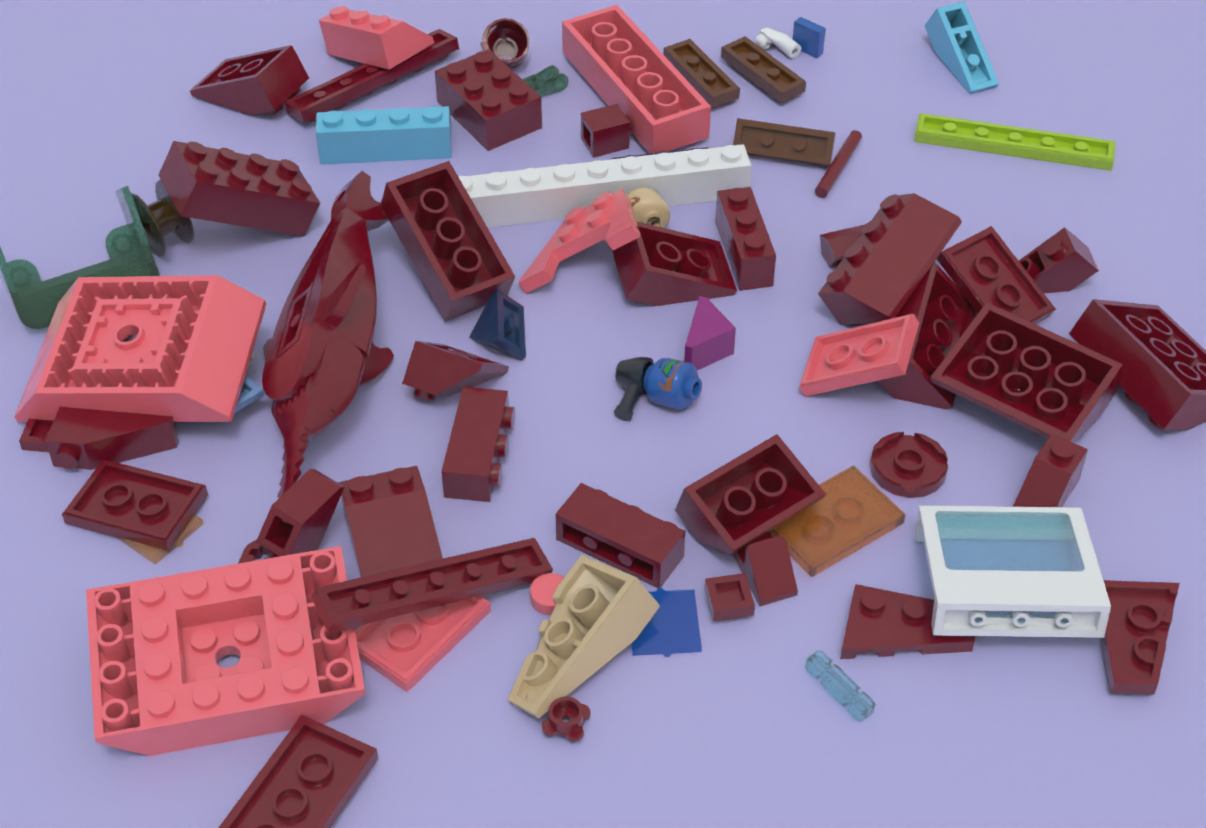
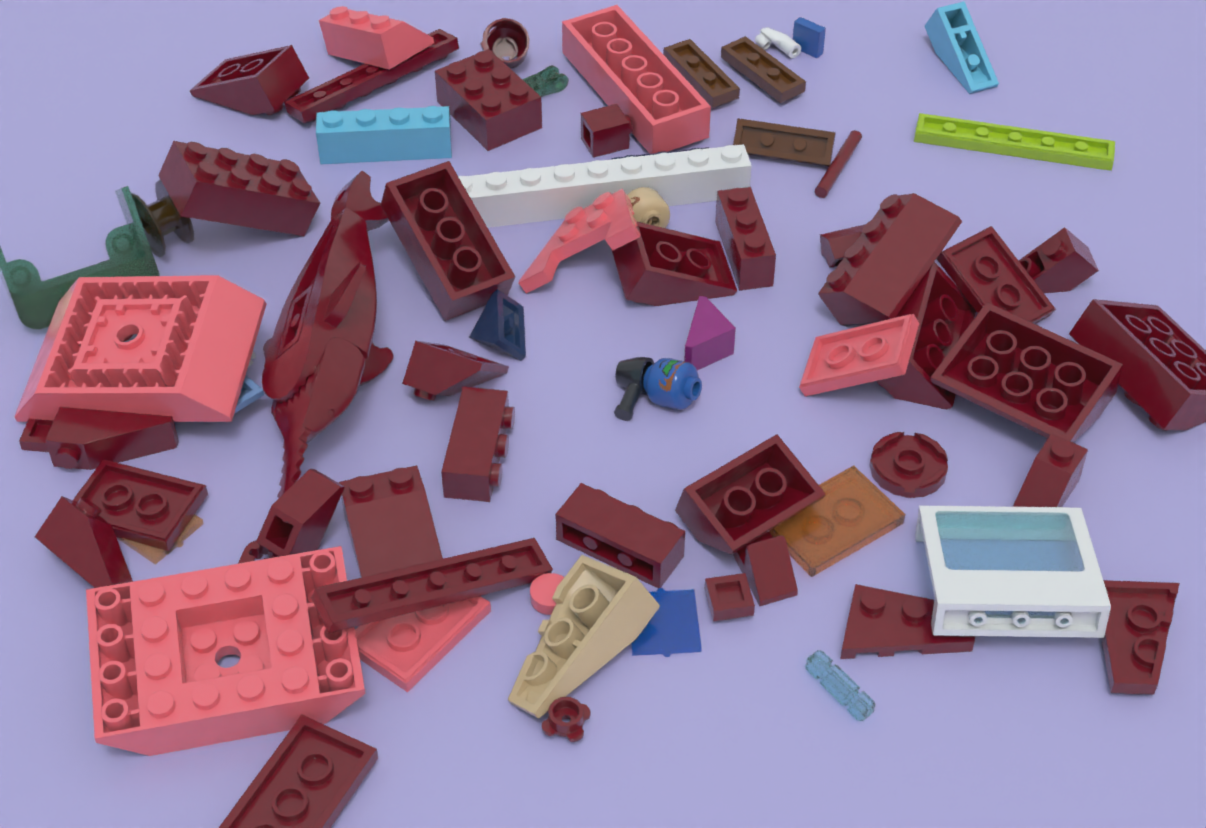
none -> dark red slope [35,496,133,588]

